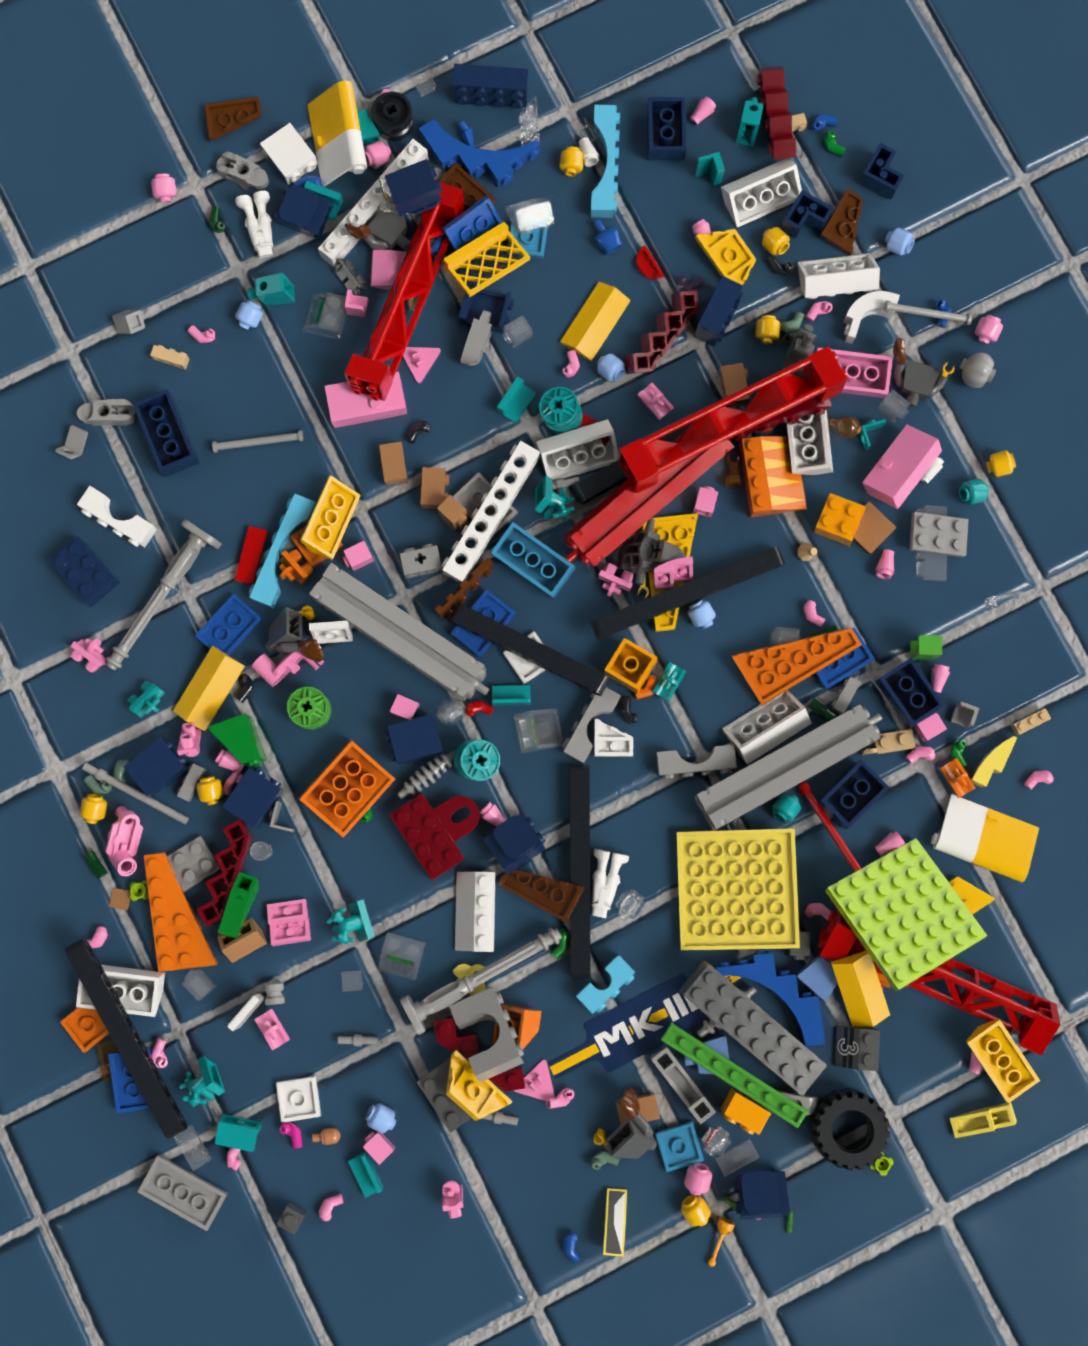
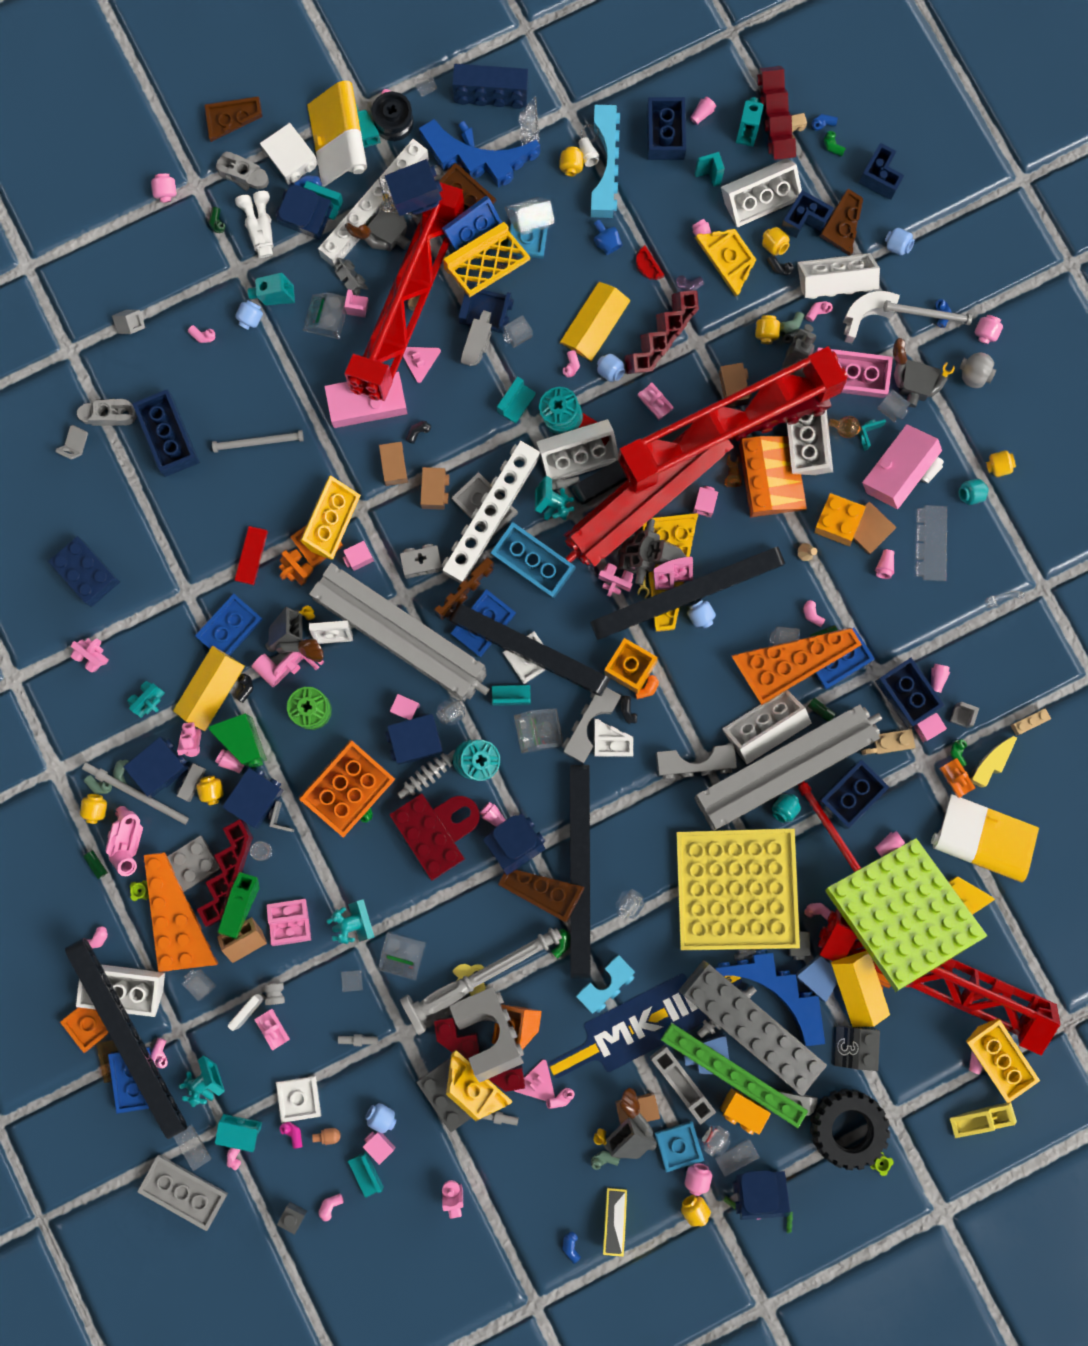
white arch [77,486,157,548] -> none
light grey piece [106,519,222,671] -> none
medium nougat sticker [109,888,131,910] -> none
tan piece [150,345,189,370] -> none
bright pink arm [223,772,243,796] -> none
medium azure arch [249,493,316,609] -> none
bright pink head [364,141,391,169] -> none
bright pink slope [370,250,406,290] -> none
blue arm [431,234,445,256] -> none
medium nougat brick [437,495,469,532] -> none
white slope [455,872,496,952] -> none
red arm [465,700,494,716] -> none
white piece [590,848,629,918] -> none
teal hips [653,662,686,701] -> none
dark blue brick [695,276,744,347] -> none
light orange hinge [708,1217,735,1267] -> none
light grey piece [831,677,861,714] -> none
bright pink arm [905,746,936,764] -> none
light grey plate [910,512,968,557] -> none
bright green panel [910,635,942,660] -> none
bright pink arm [1024,770,1054,790] -> none

